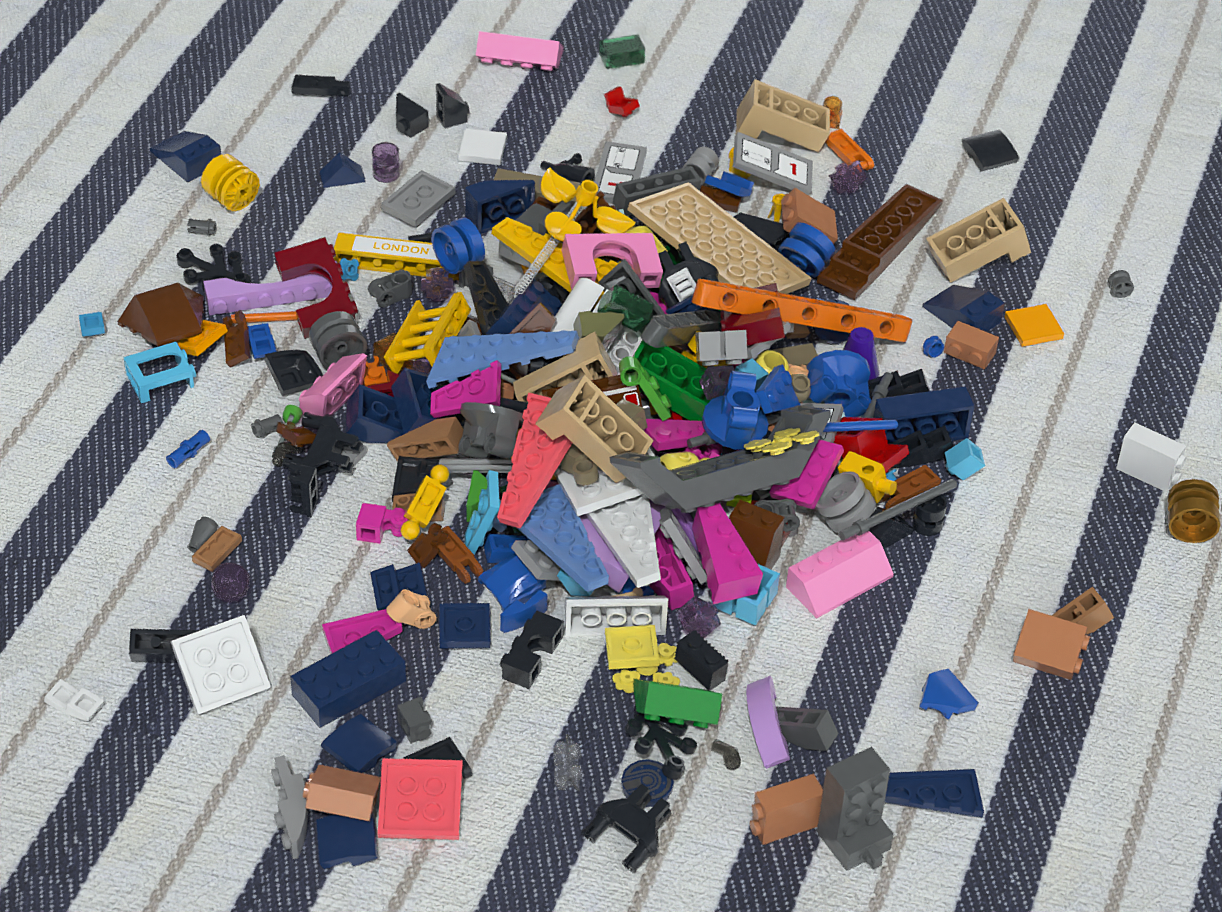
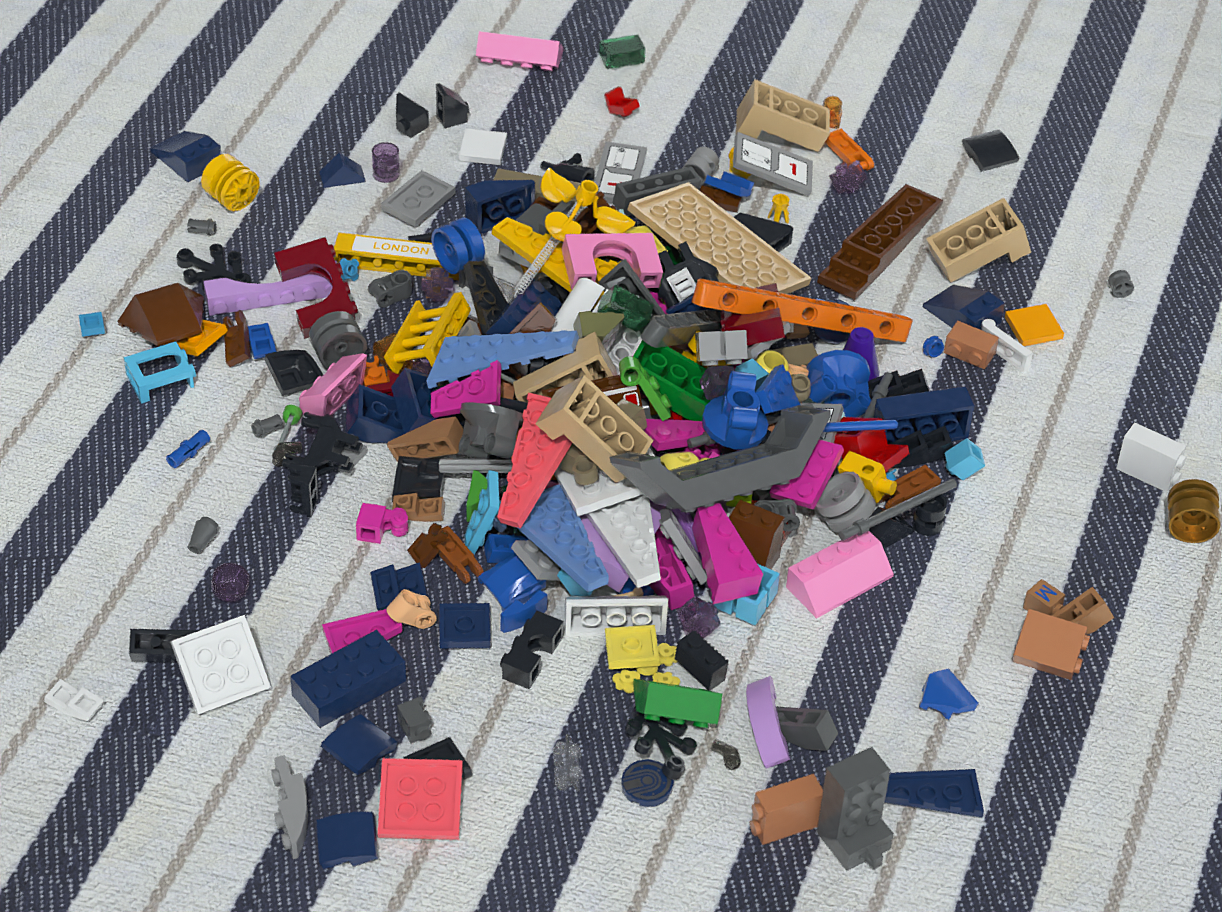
medium nougat plate [192,526,242,572] -> none
orange bar [231,311,297,323] -> none
reddish brown plate [276,421,316,447] -> none
black hinge [291,75,350,97] -> none
nougat brick [303,764,381,821] -> none
yellow plate [401,465,450,540] -> none
black connector [581,783,672,873] -> none
light yellow plant [744,428,820,455] -> none
blue wheel [778,222,835,277] -> none
nougat brick [781,188,838,244] -> none
none -> white plate [981,319,1033,373]
none -> medium nougat brick [1023,579,1065,615]

